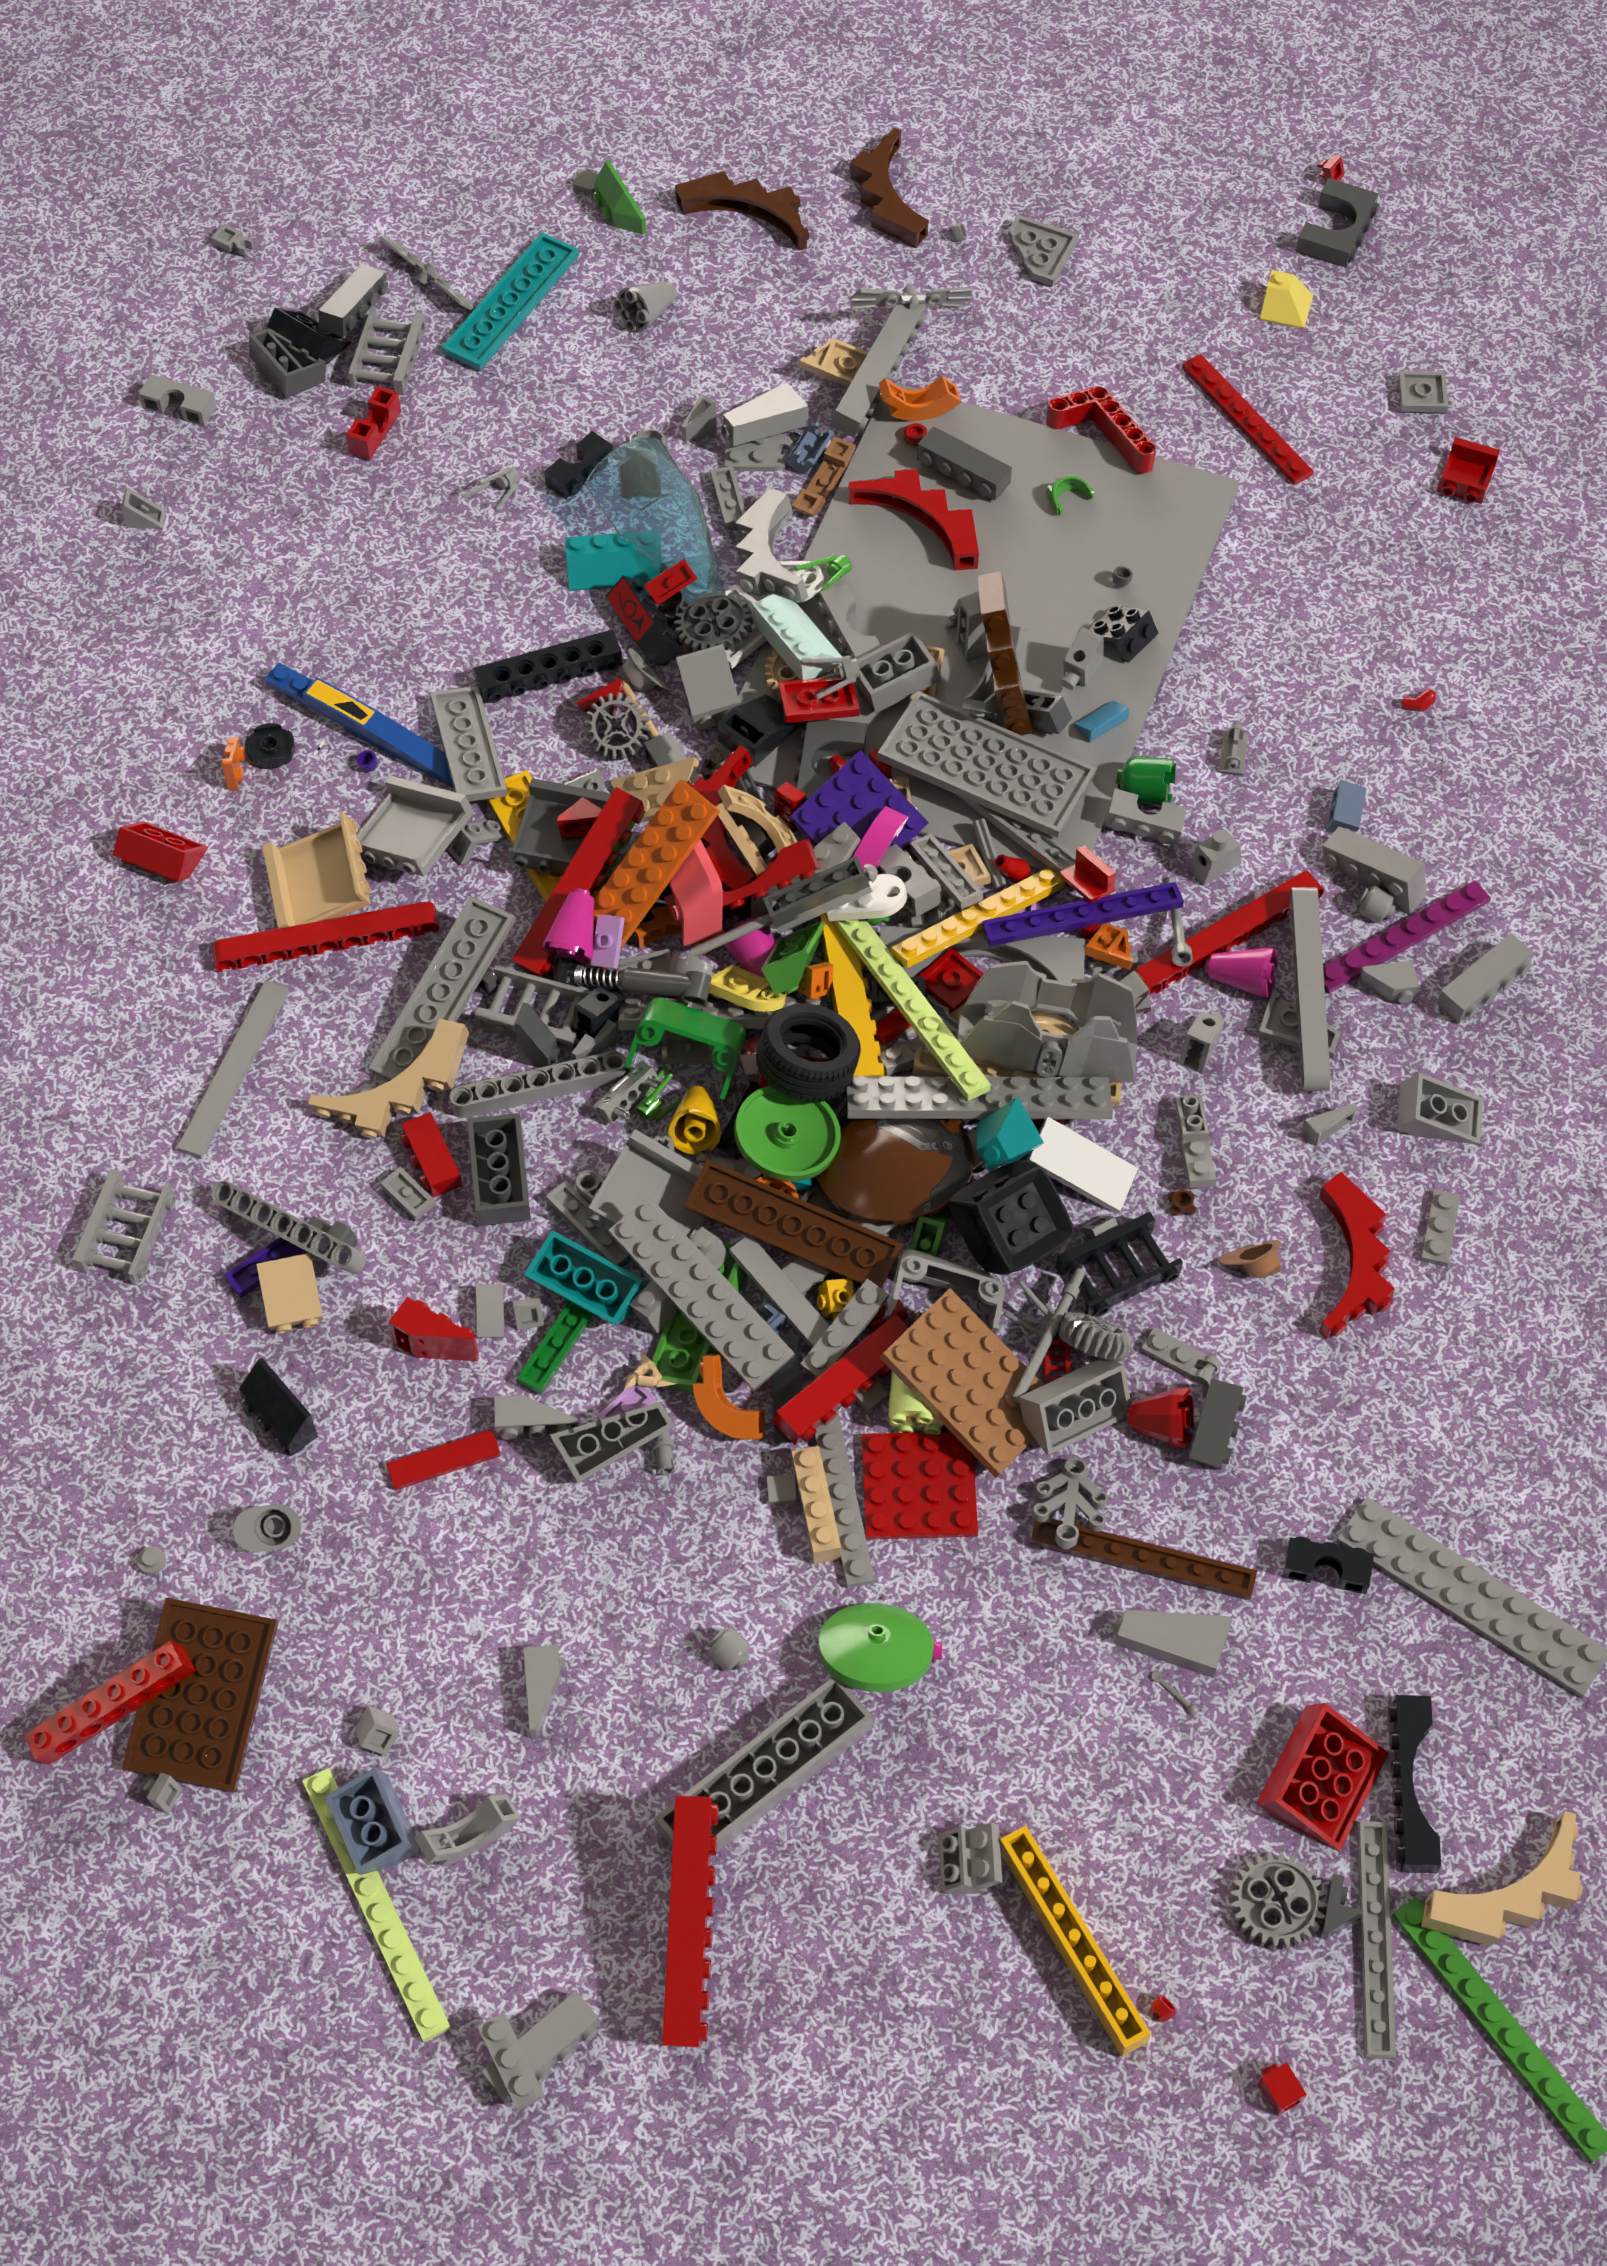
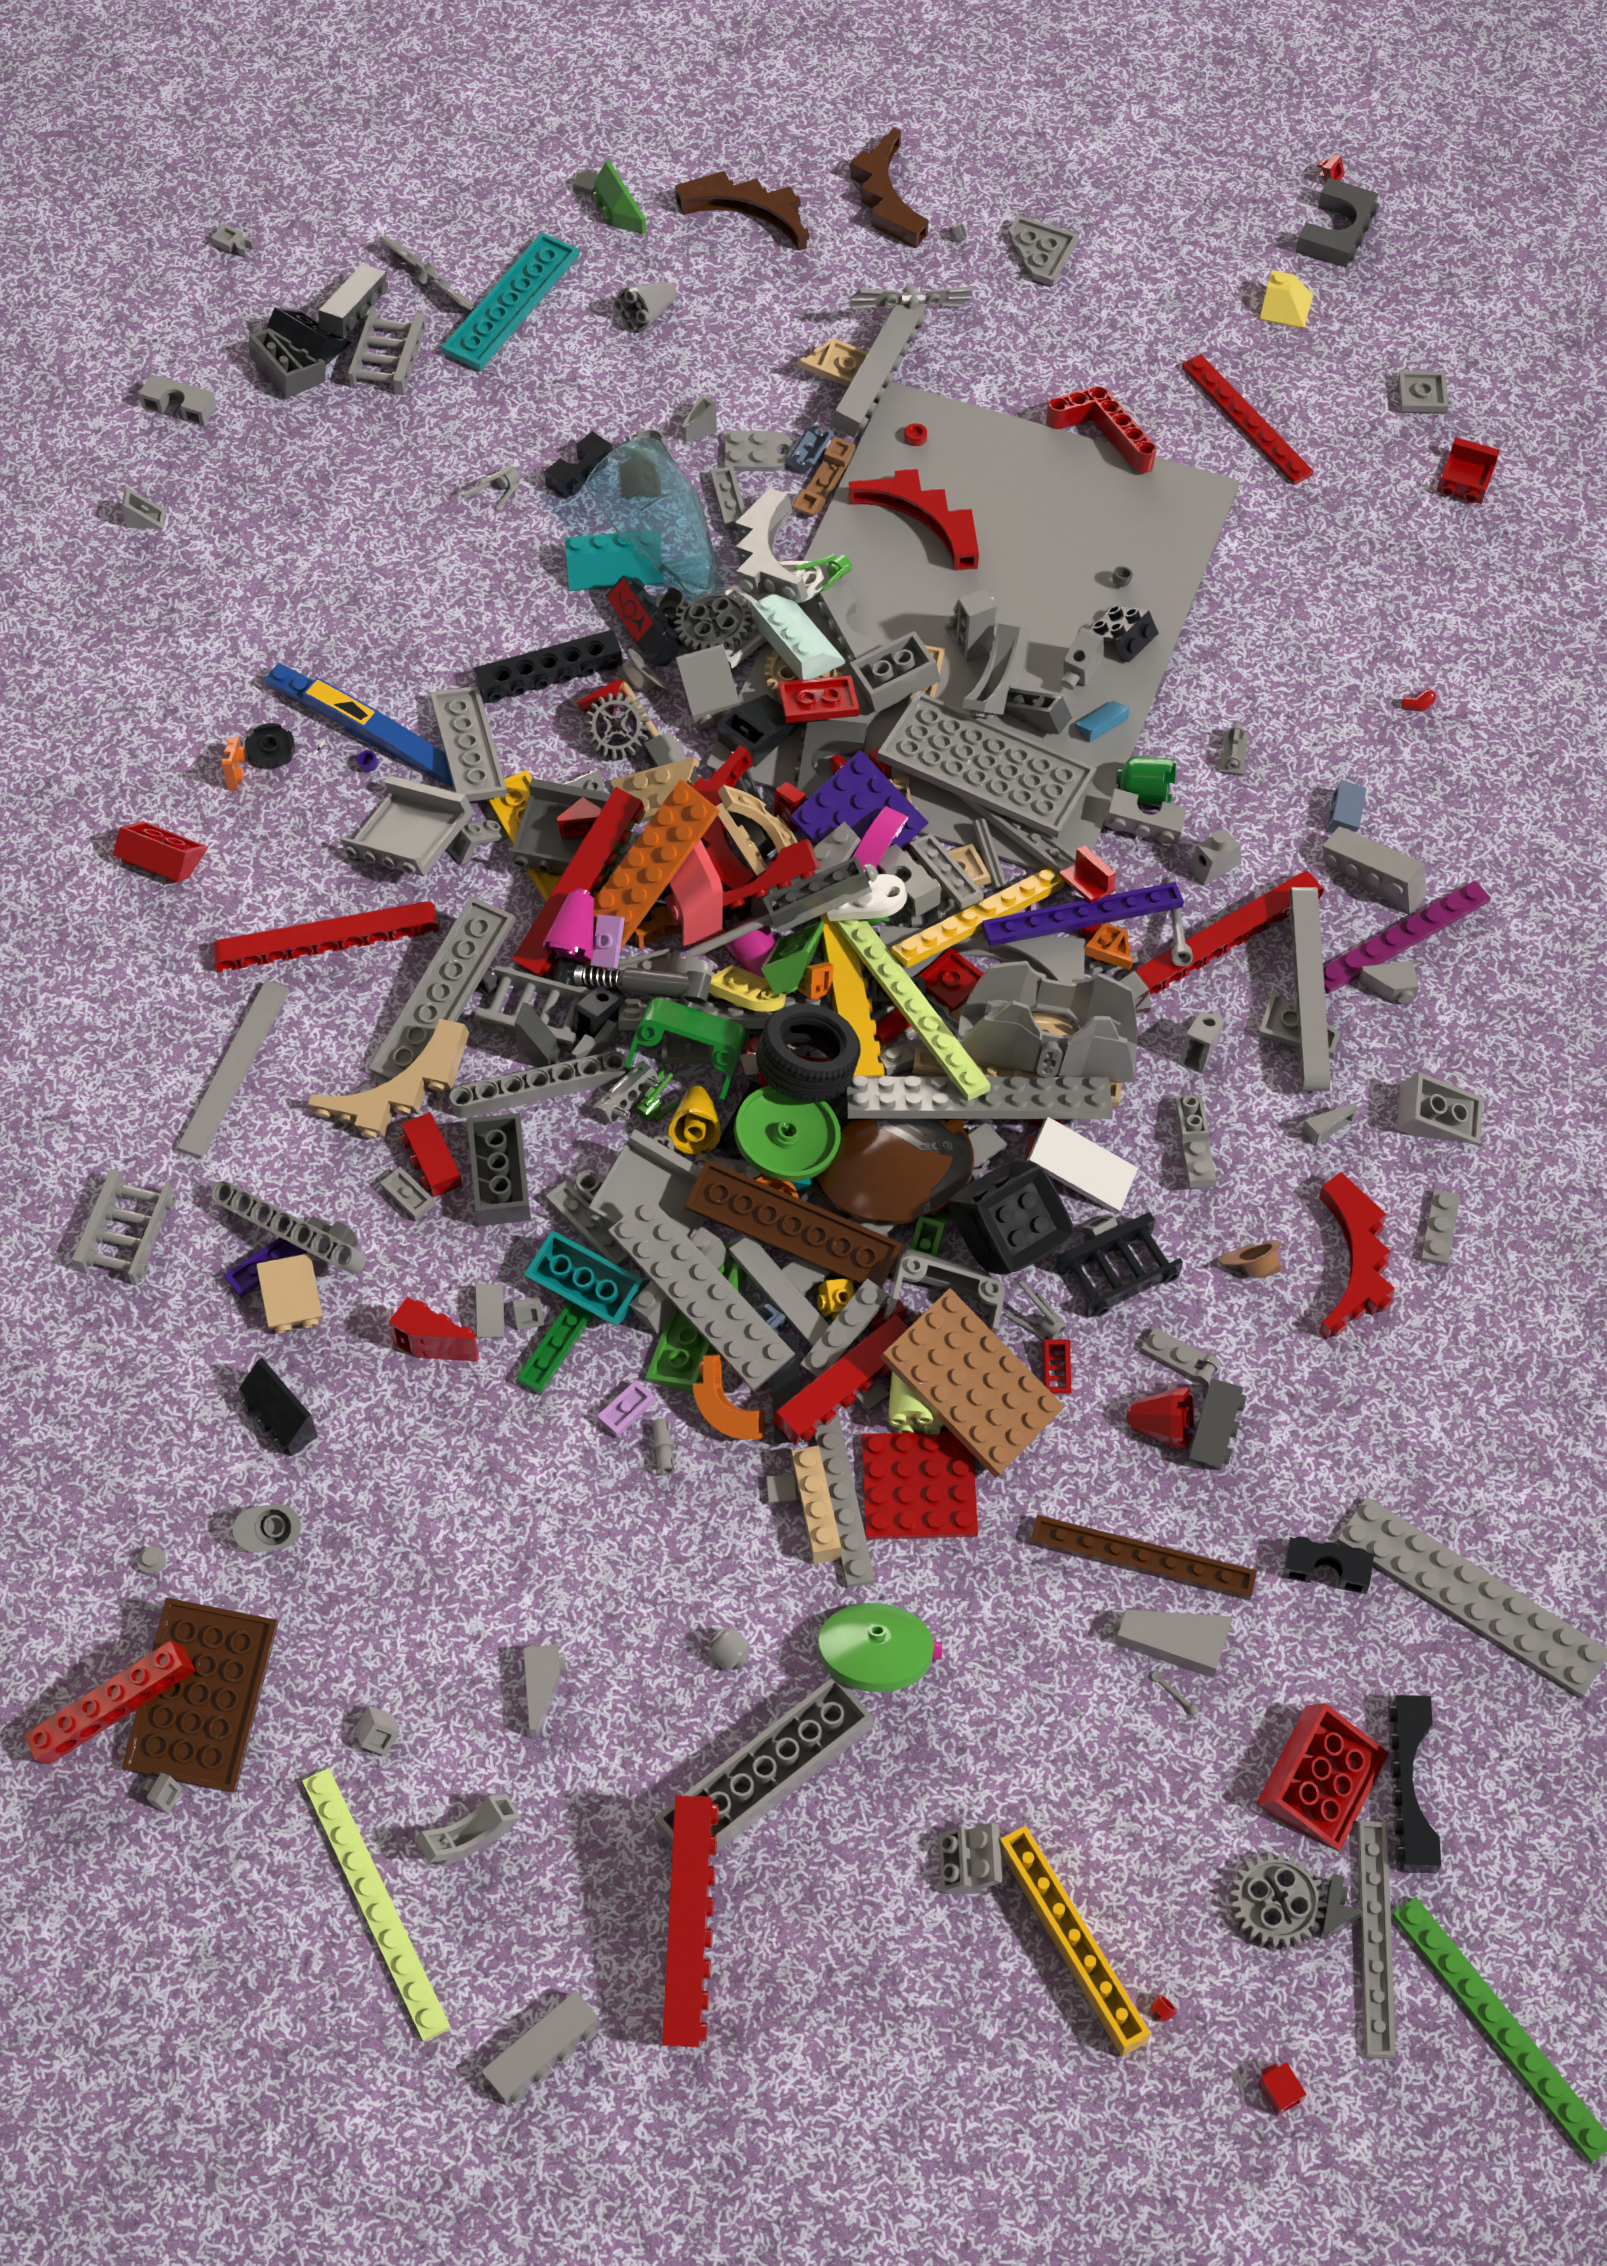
tan panel [262,811,371,928] -> none
sand blue slope [325,1767,421,1875] -> none
red arch [346,386,401,460] -> none
red tile [386,1429,501,1490] -> none
light grey plate [477,2012,545,2111] -> none
light grey slope [494,1395,579,1440] -> none
light grey wedge [550,1402,675,1483] -> none
tan piece [624,1352,677,1390] -> none
red plate [644,557,698,605] -> none
dark brown piece [700,748,724,780] -> none
light grey slope [721,383,809,446] -> none
light grey plant [800,656,861,699] -> none
orange arch [878,376,961,421] -> none
dark grey brick [917,426,1012,501] -> none
reddish brown arch [977,571,1033,735] -> none
teal slope [977,1097,1044,1172] -> none
red cone [994,854,1031,883] -> none
light grey bar [1012,1268,1086,1403] -> none
light grey slope [1019,1359,1131,1455] -> none
light grey plant [1032,1458,1108,1549] -> none
bright green helmet [1046,475,1095,515] -> none
light grey gear [1058,1311,1133,1362] -> none
reddish brown plate [1168,1190,1196,1216] -> none
dark pink cone [1205,947,1278,998] -> none
light grey head [1356,885,1396,923] -> none
tan arch [1421,1811,1583,1947] -> none
light grey brick [1437,933,1534,1024] -> none

